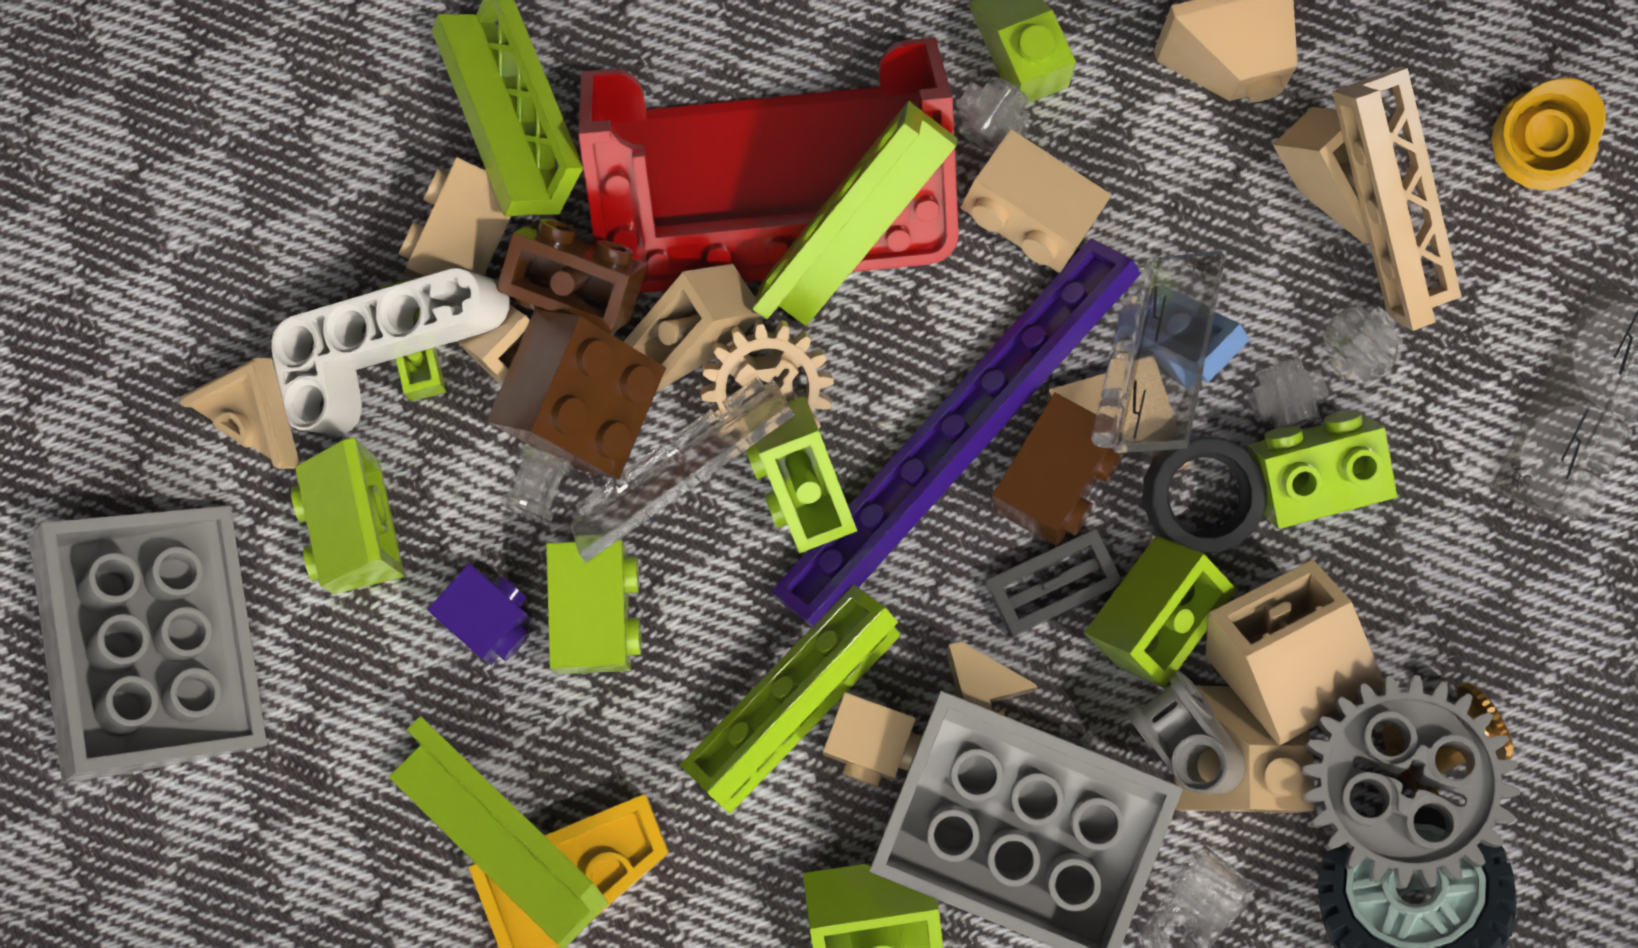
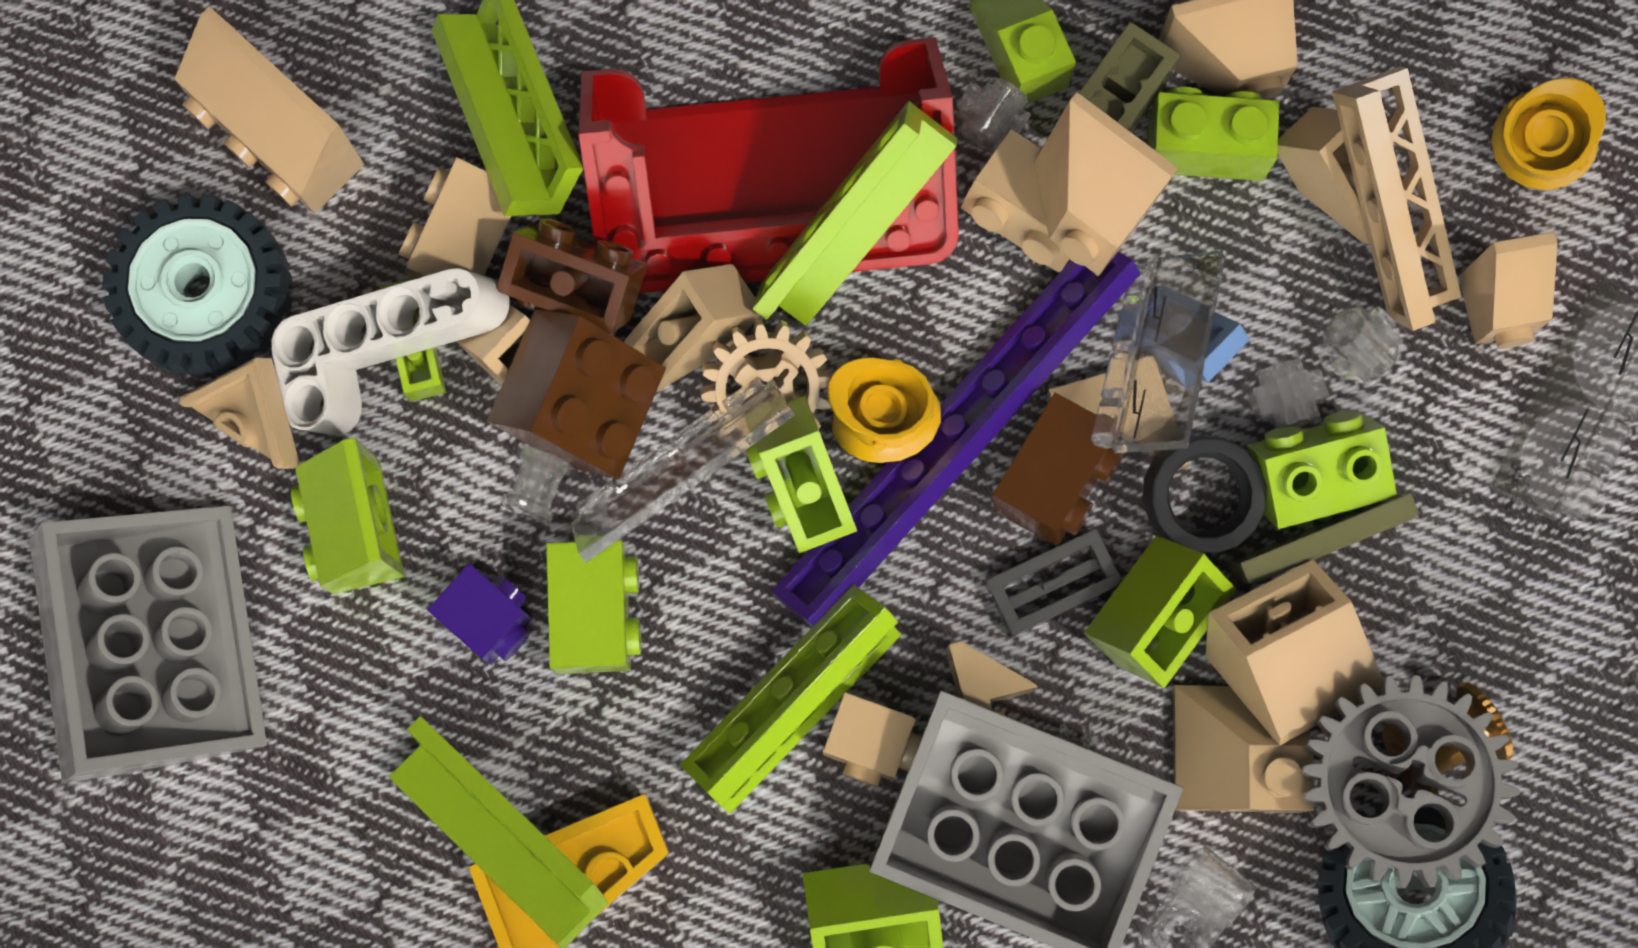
light grey piece [1128,671,1245,794] -> none
none -> wheel [102,194,293,378]
none -> tan slope [175,6,365,214]
none -> yellow piece [827,358,941,463]
none -> tan slope [1034,92,1179,276]
none -> olive brick [1079,22,1180,133]
none -> lime brick [1147,87,1280,181]
none -> olive tile [1225,493,1419,585]
none -> tan slope [1458,232,1558,349]

